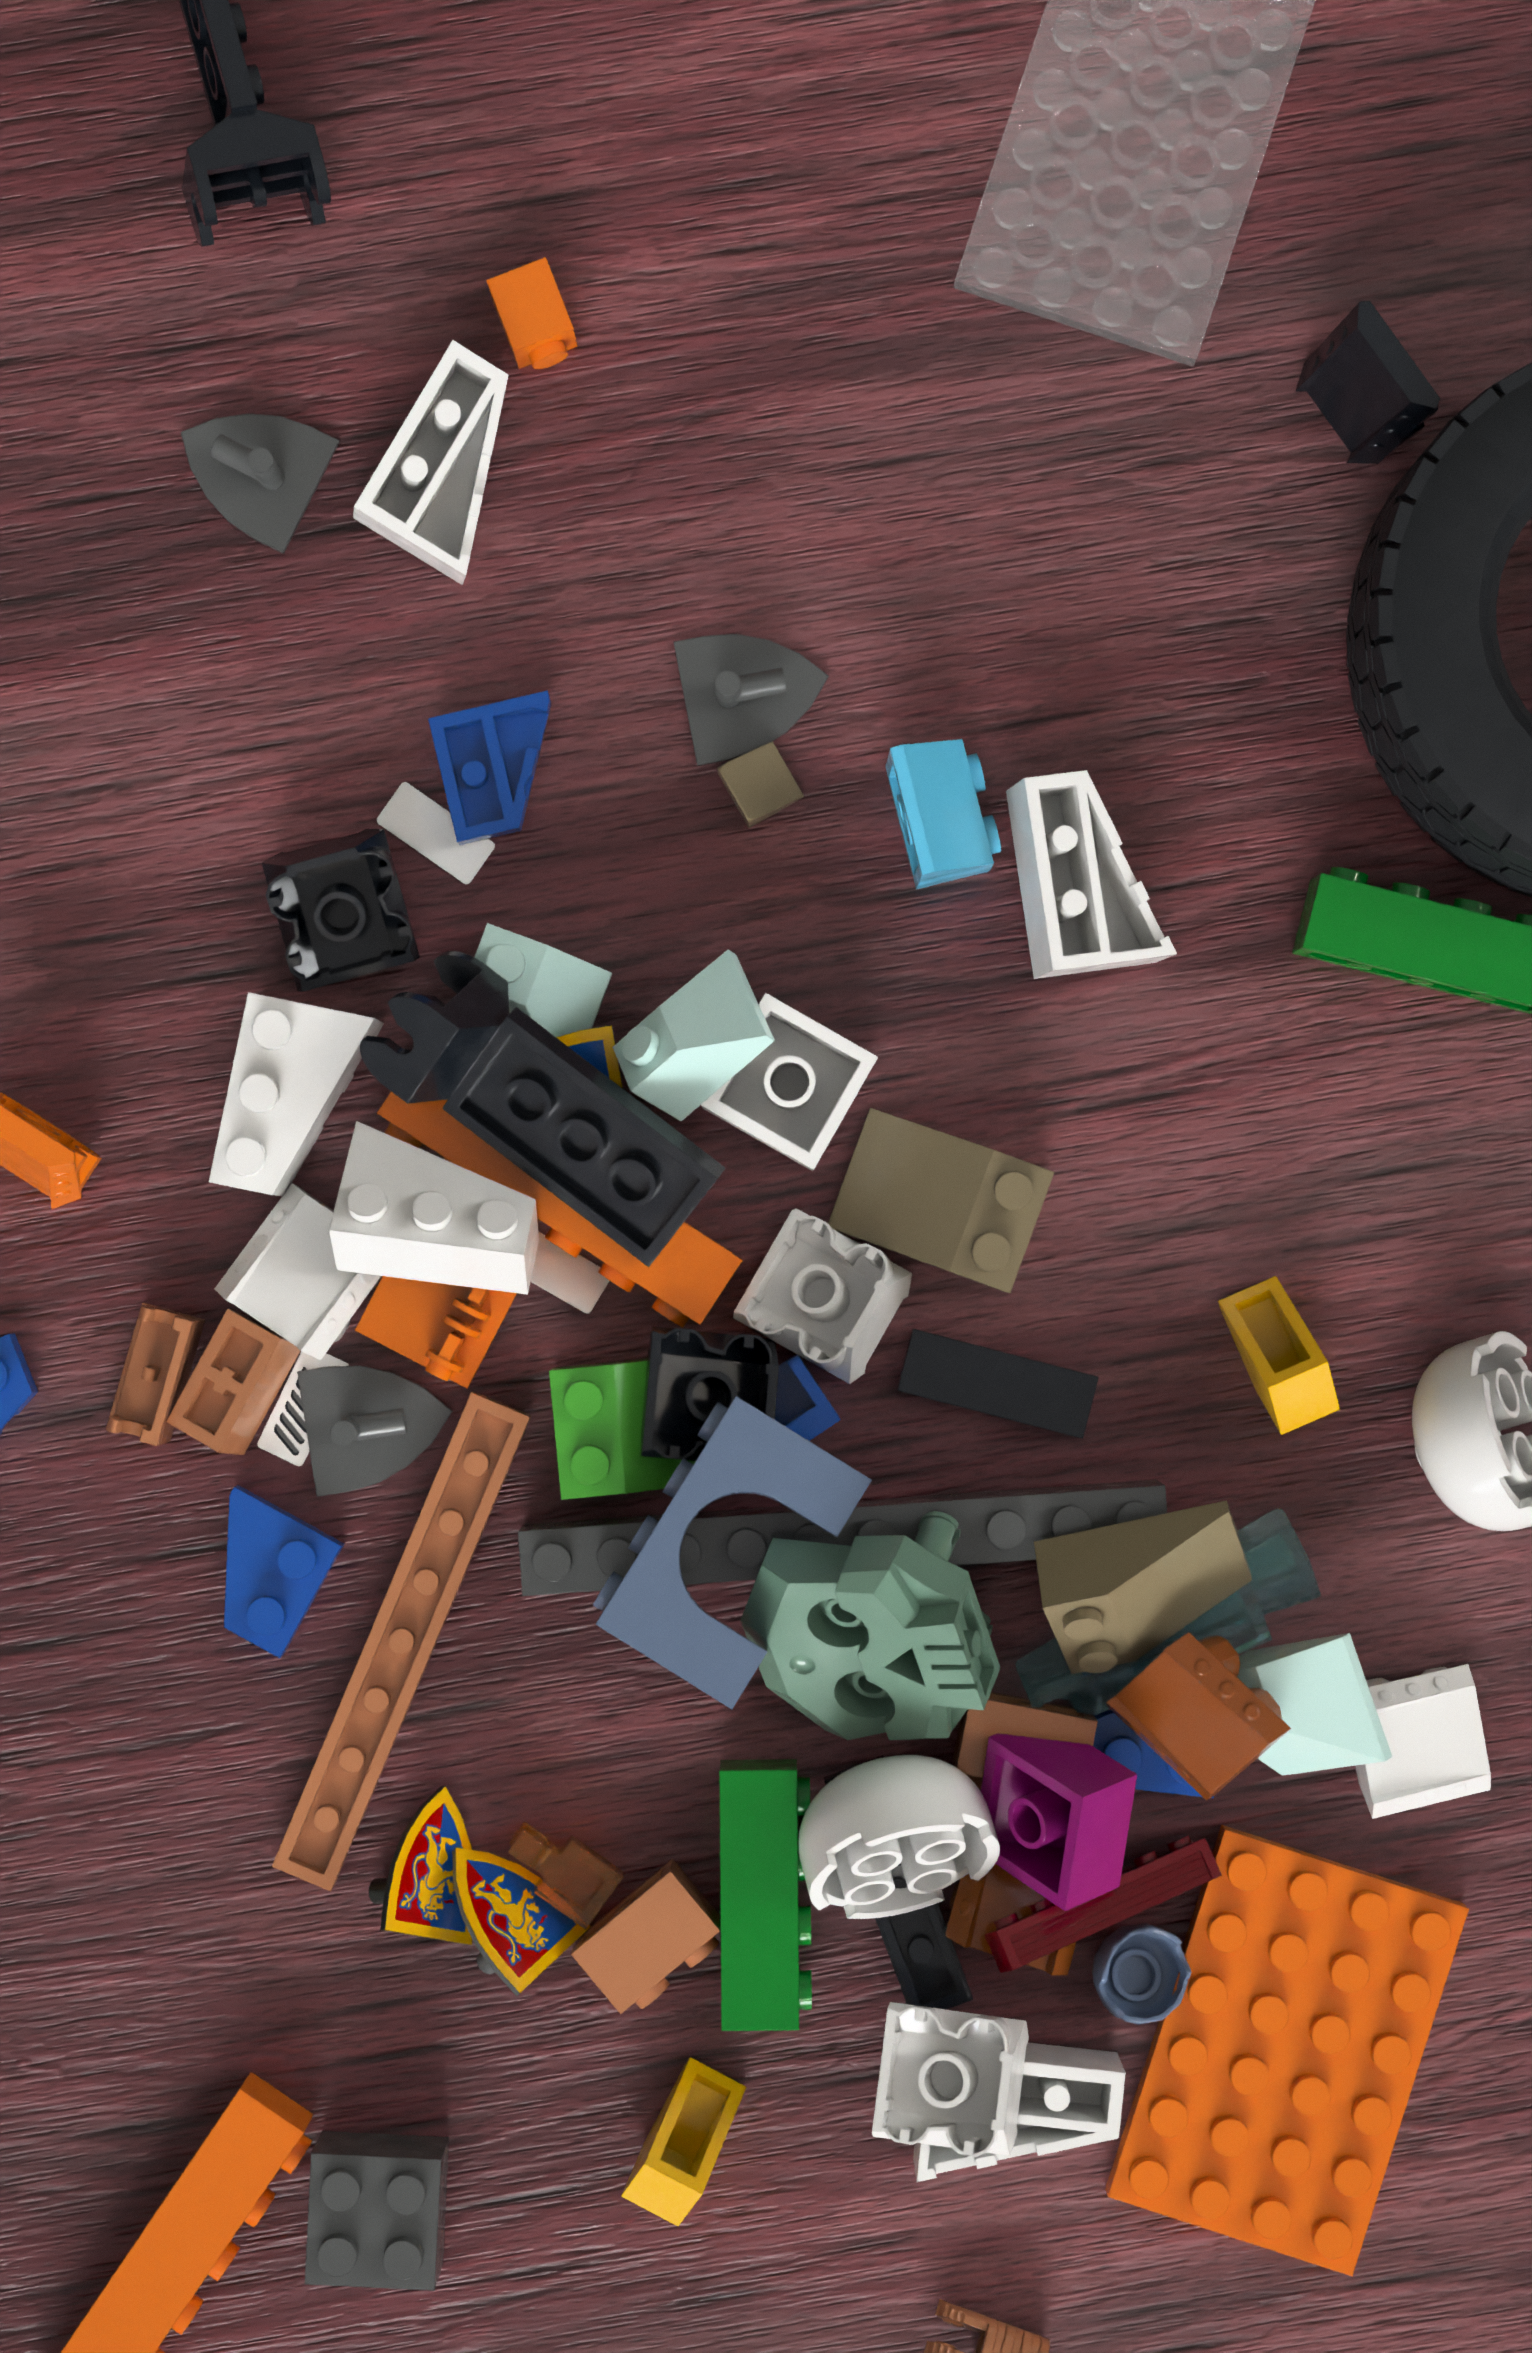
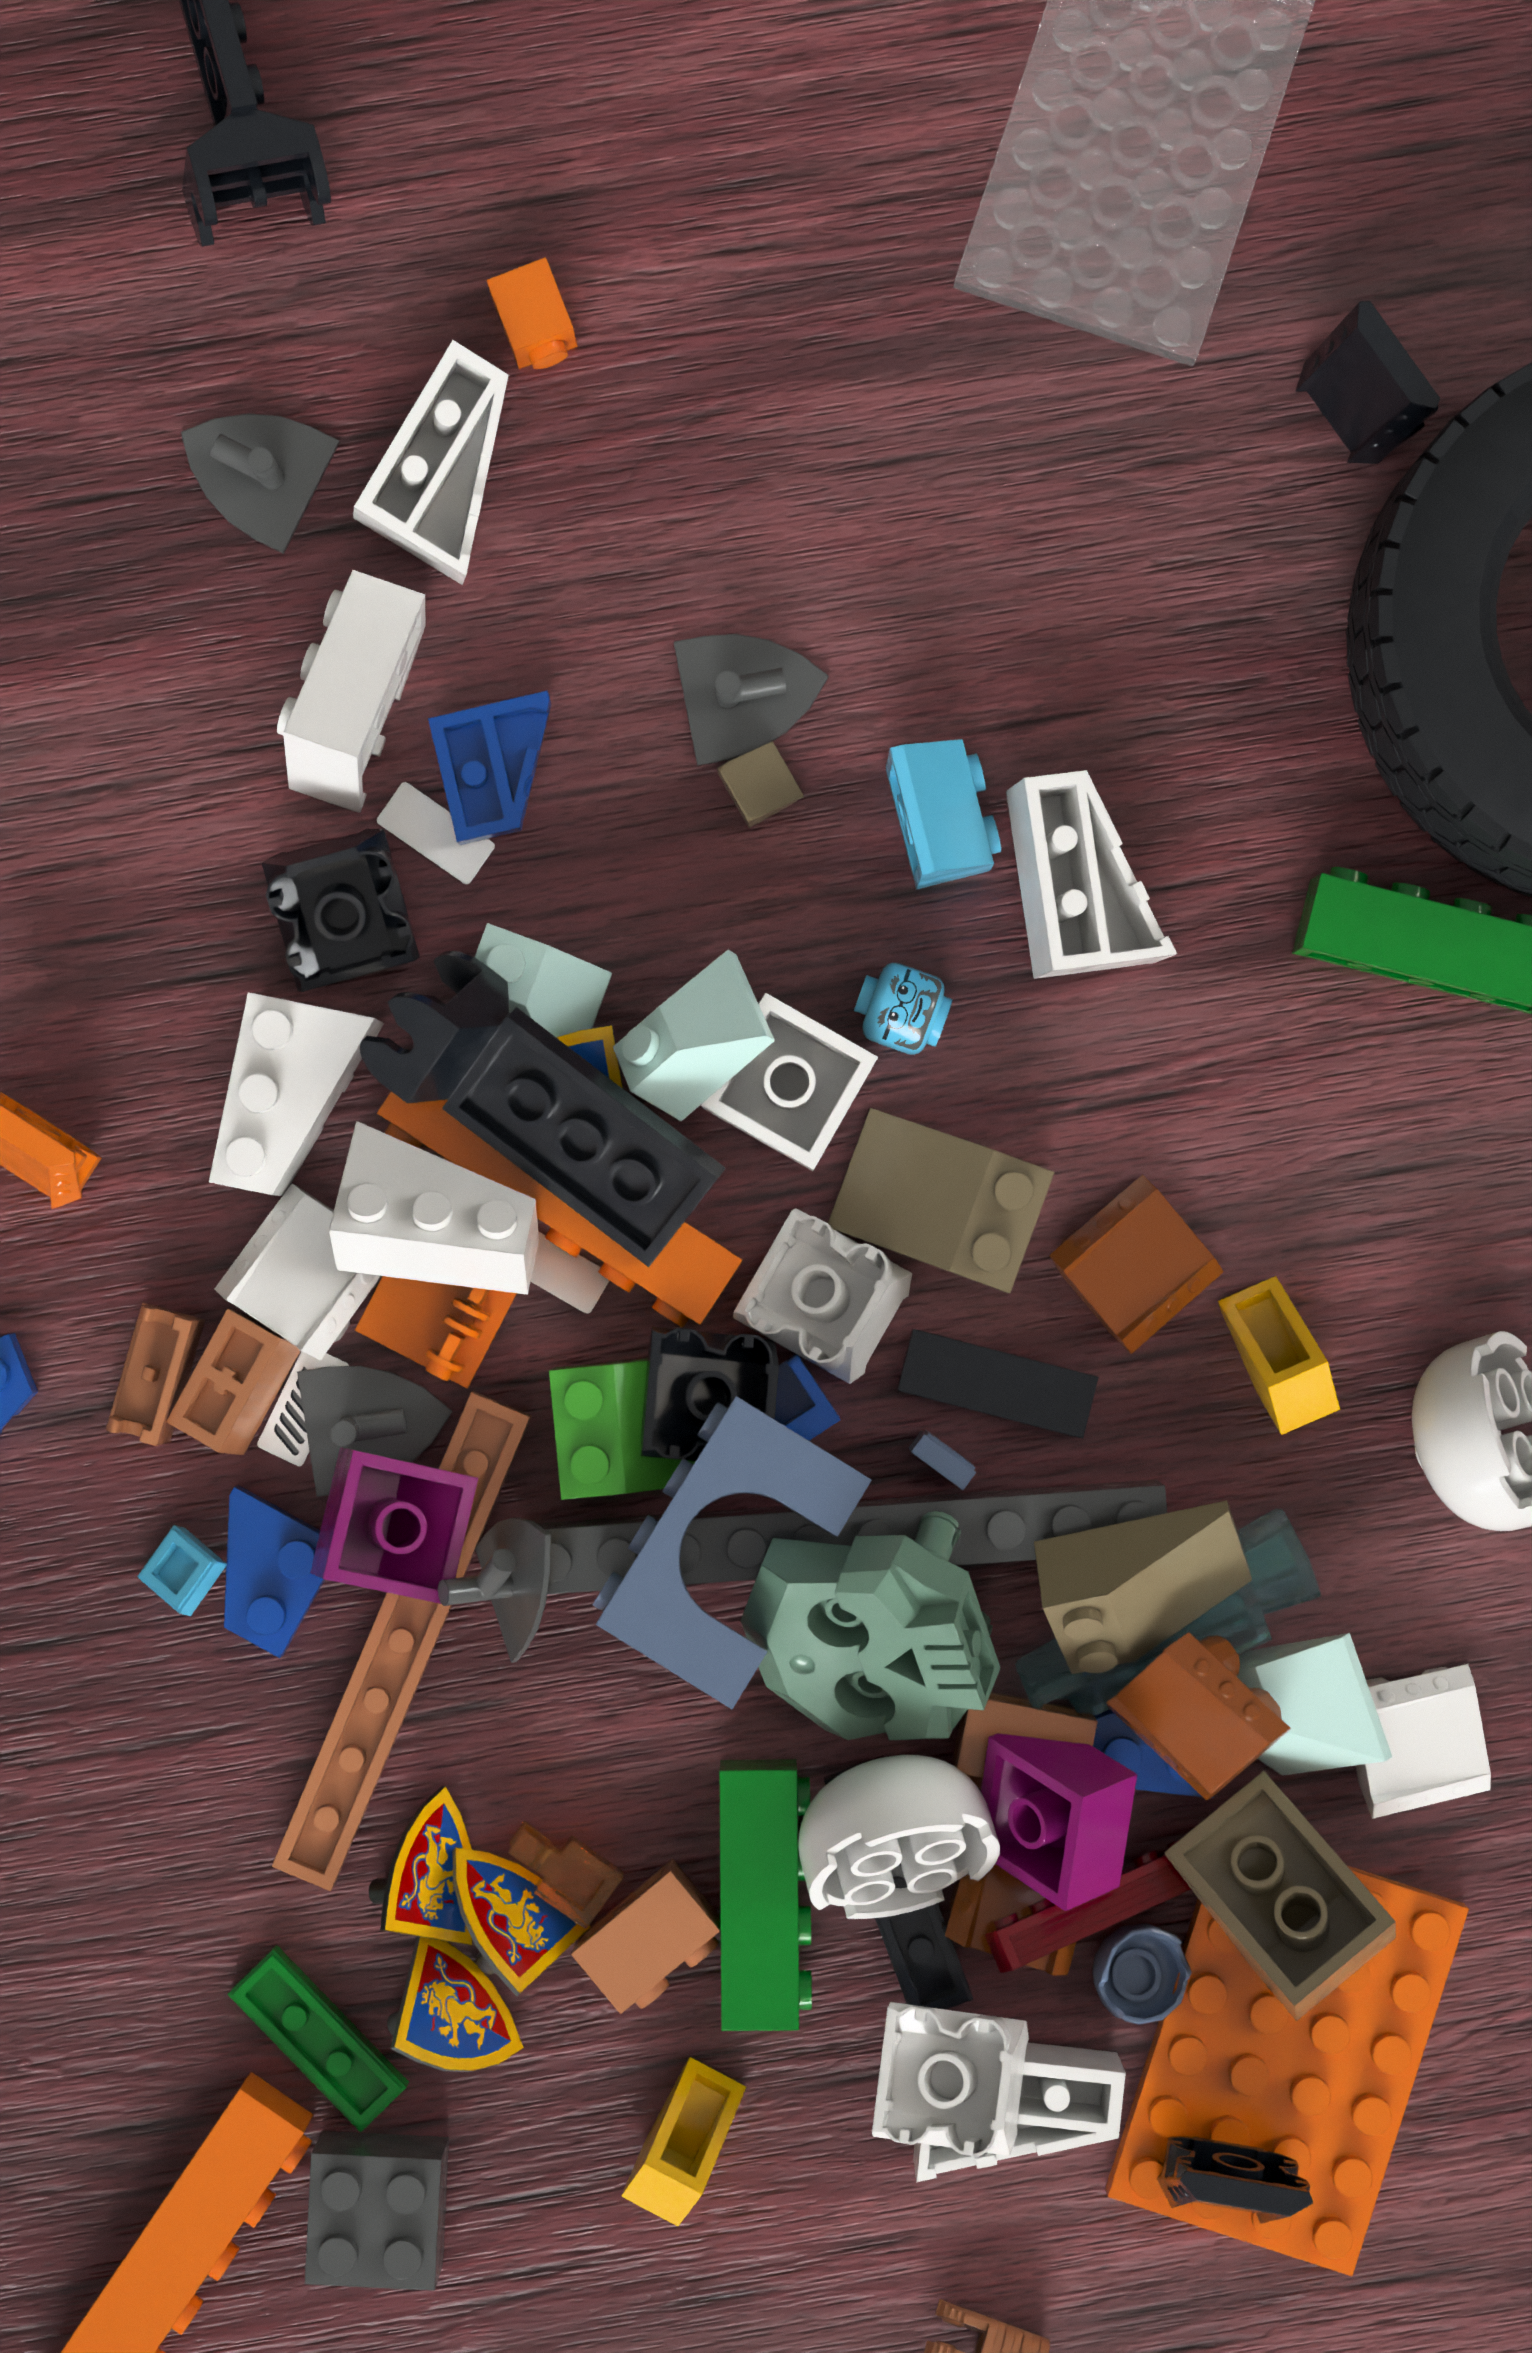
none -> medium azure tile [137,1525,227,1616]
none -> green tile [227,1945,409,2133]
none -> white wedge [277,570,426,813]
none -> magenta slope [310,1447,478,1604]
none -> shield [387,1936,524,2072]
none -> dark grey shield [438,1517,551,1663]
none -> medium azure head [854,962,953,1055]
none -> sand blue tile [908,1430,976,1490]
none -> dark orange slope [1049,1174,1224,1354]
none -> black slope [1157,2136,1313,2224]
none -> dark tan slope [1165,1771,1396,2021]

